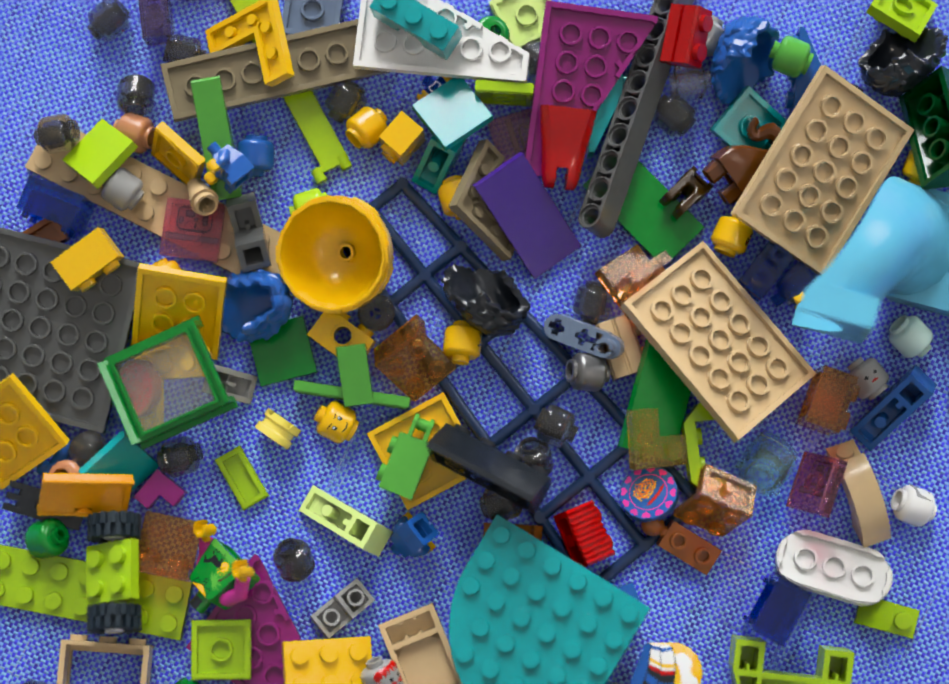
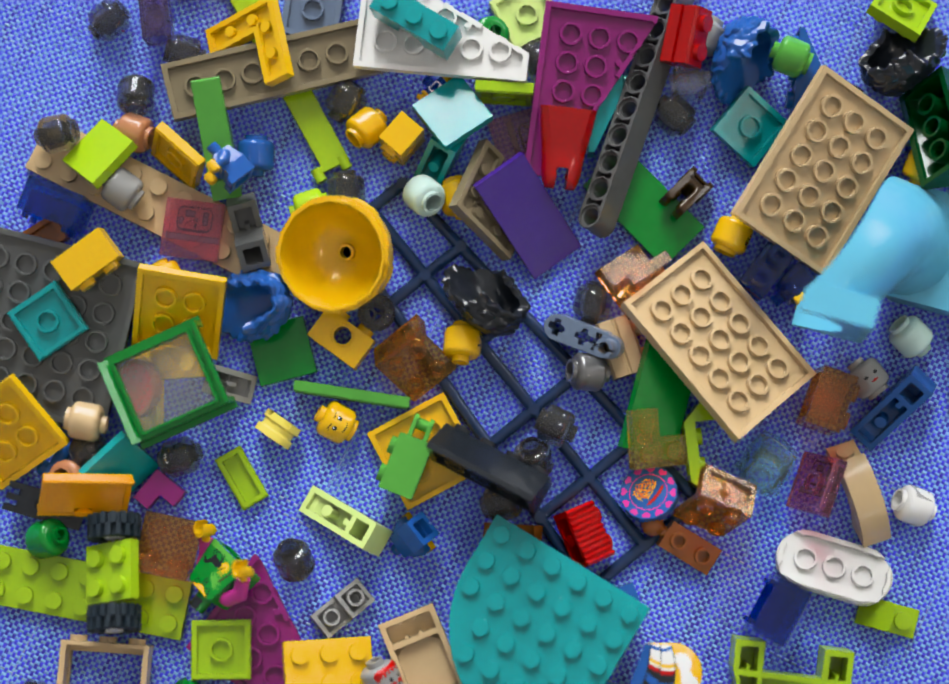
tan cone [187,178,219,216] -> none
bright green slope [336,344,374,407] -> none
reddish brown hips [702,117,781,205] -> none
none -> teal tile [7,280,90,362]
none -> tan head [63,401,109,442]
none -> clear smoke head [327,170,366,202]
none -> light aqua head [403,174,446,217]

